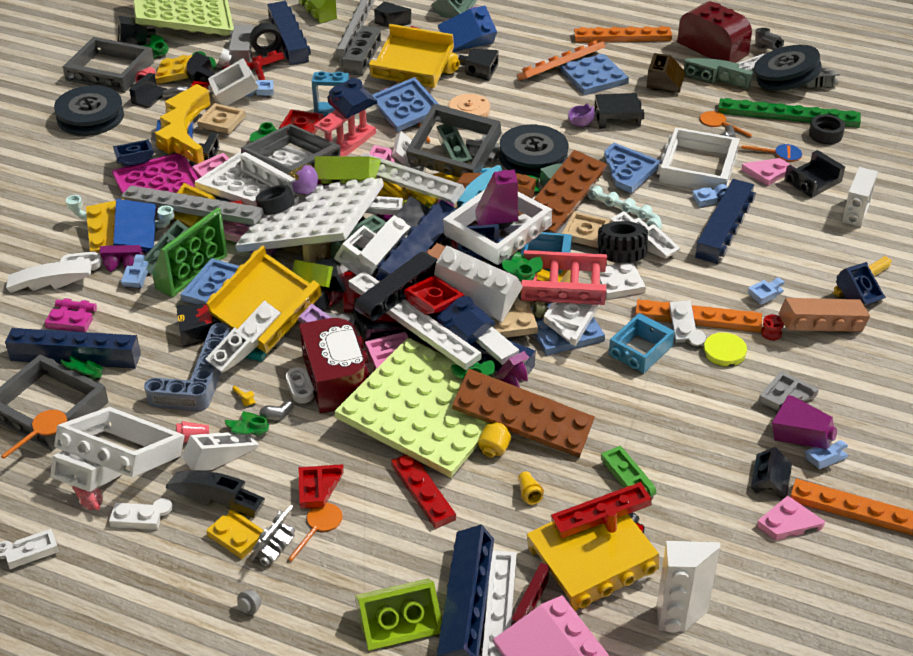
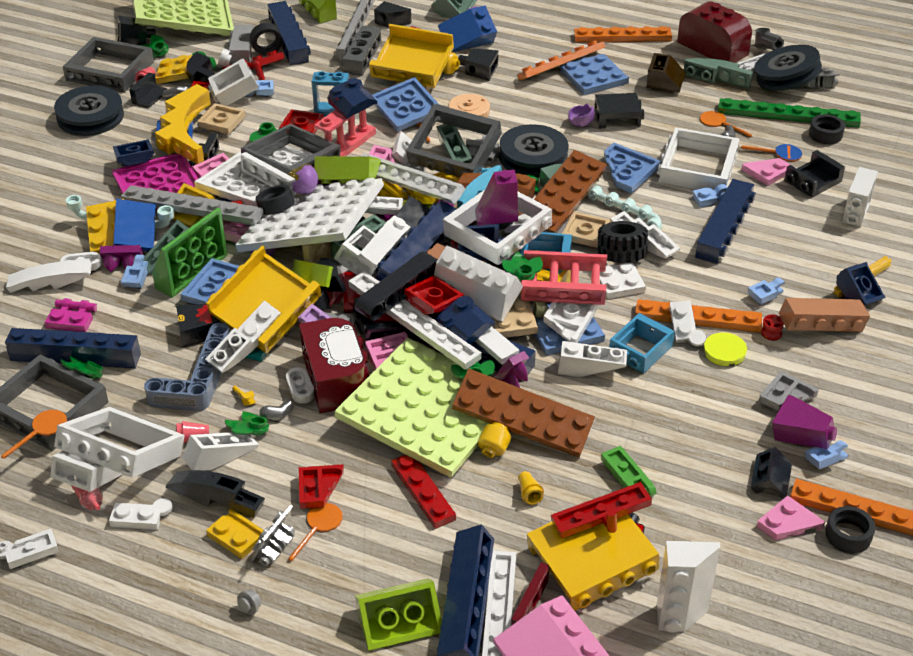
none -> white slope [558,341,627,377]
none -> black tyre [825,506,875,553]

